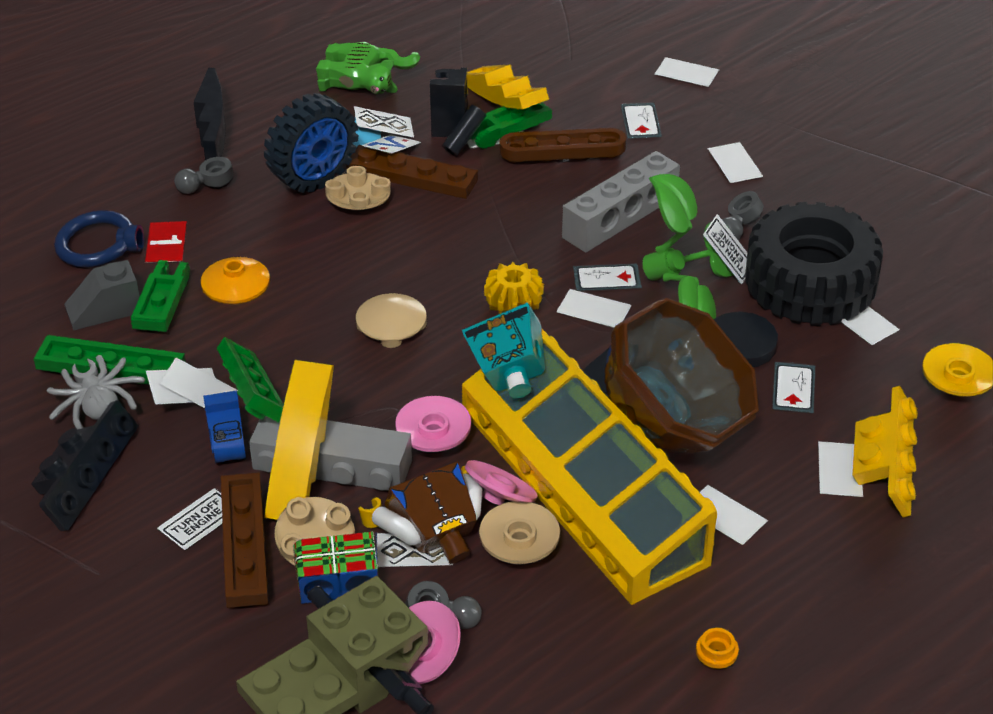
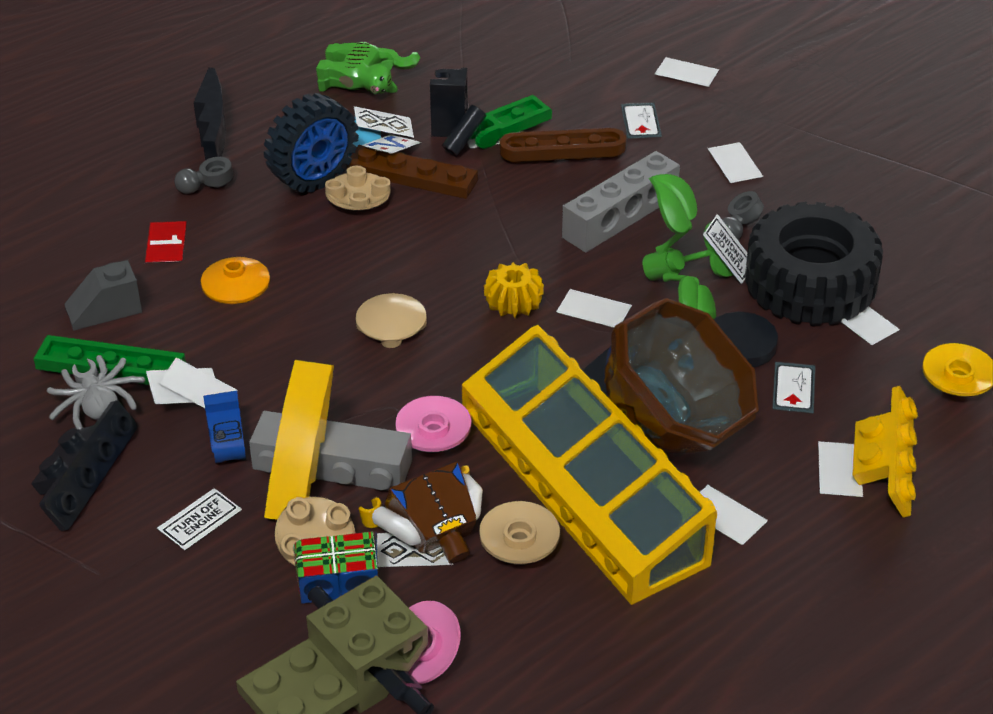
dark blue piece [54,210,144,268] -> none
green hinge [131,260,190,332] -> none
green plate [216,337,284,423] -> none
reddish brown plate [221,472,268,608] -> none
dark grey plate [405,581,482,629] -> none
teal torso [462,302,545,398] -> none
bright pink dish [465,460,538,505] -> none
yellow slope [467,65,549,109] -> none
white sticker [573,264,642,291] -> none
light orange plate [696,628,739,669] -> none

